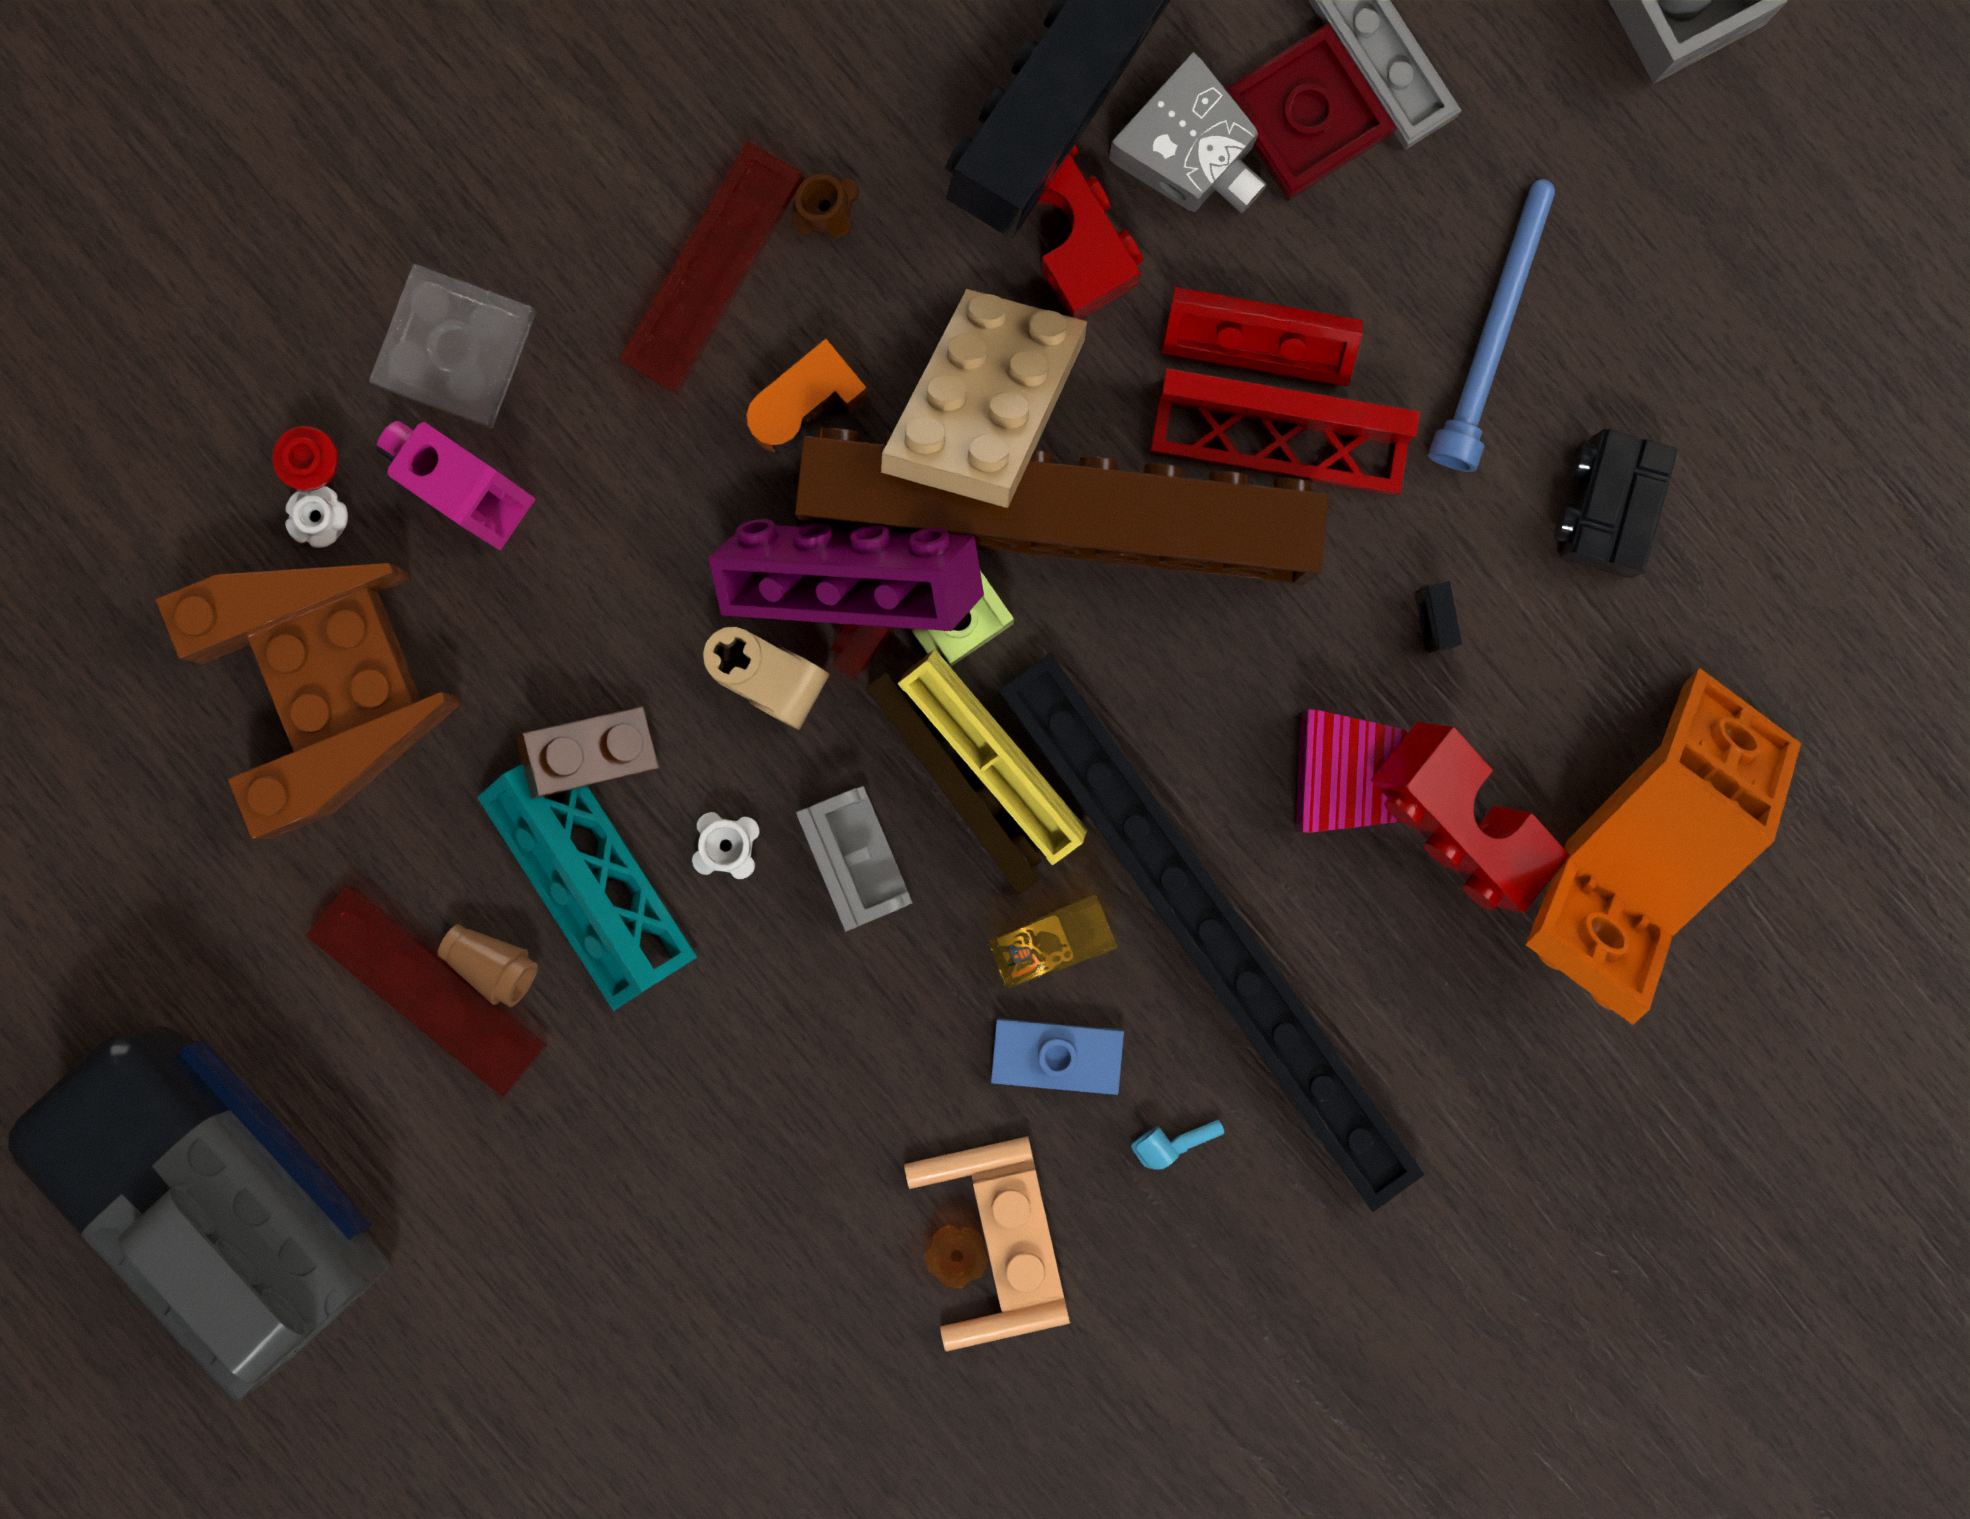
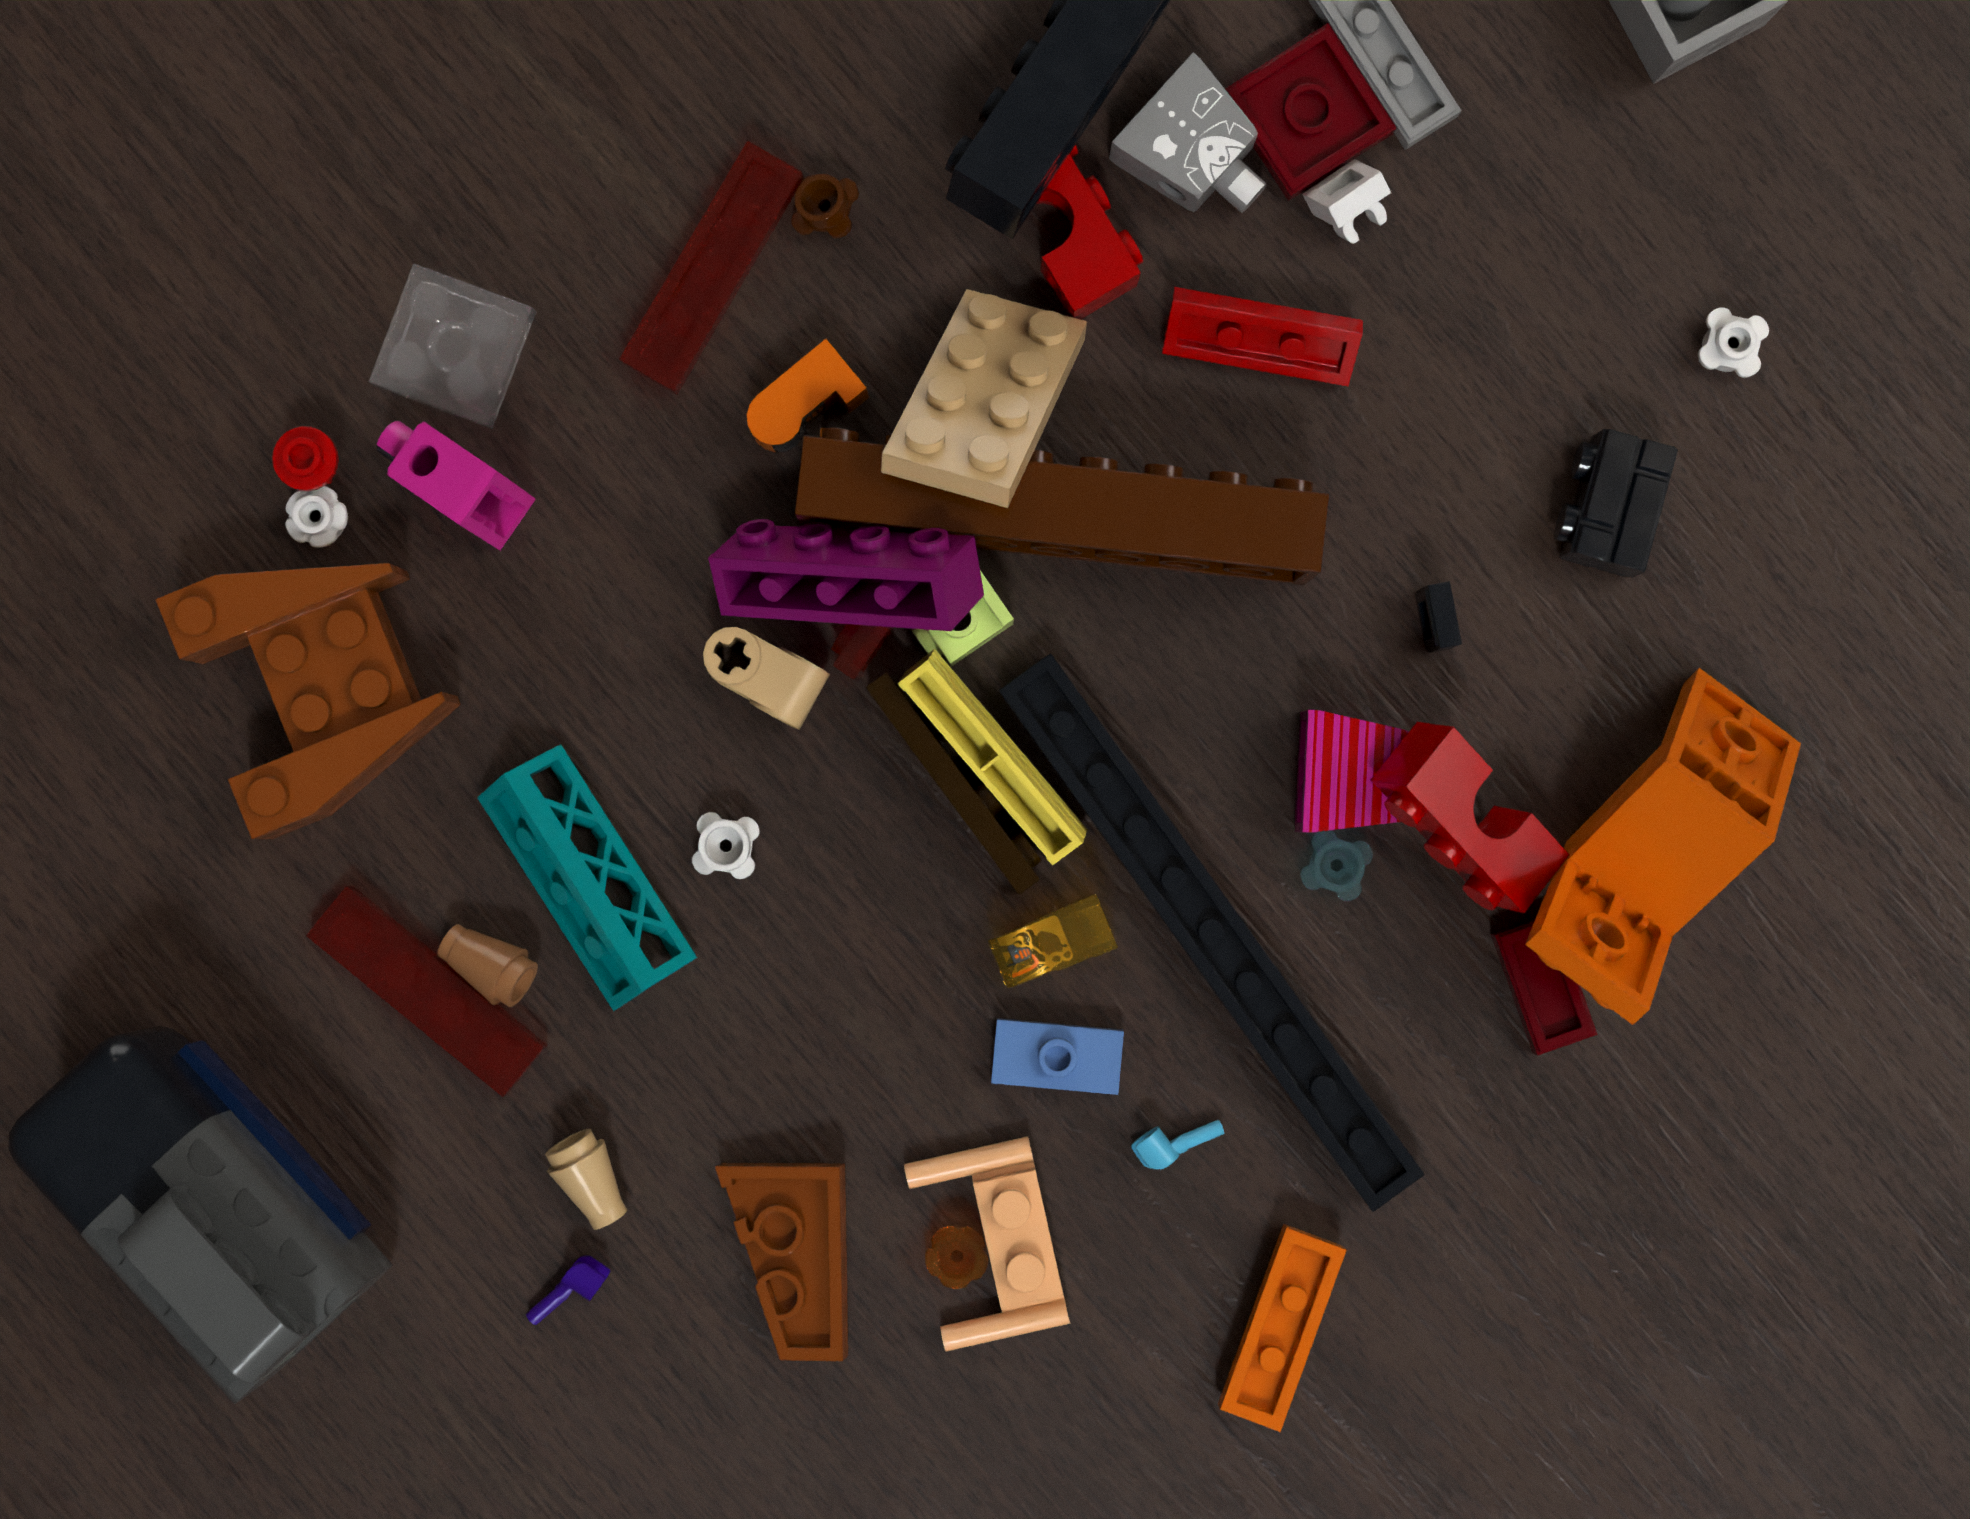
plate [516,707,659,799] -> none
light grey hinge [796,786,913,932] -> none
red fence [1150,368,1420,496] -> none
medium blue piece [1428,179,1555,472] -> none
none -> dark purple hand [526,1255,611,1325]
none -> tan cone [545,1129,627,1230]
none -> dark orange wing [715,1163,848,1361]
none -> orange plate [1218,1224,1347,1432]
none -> clear light blue plate [1300,830,1373,901]
none -> white tile [1302,159,1391,244]
none -> dark red tile [1491,918,1598,1056]
none -> white plate [1698,307,1769,378]

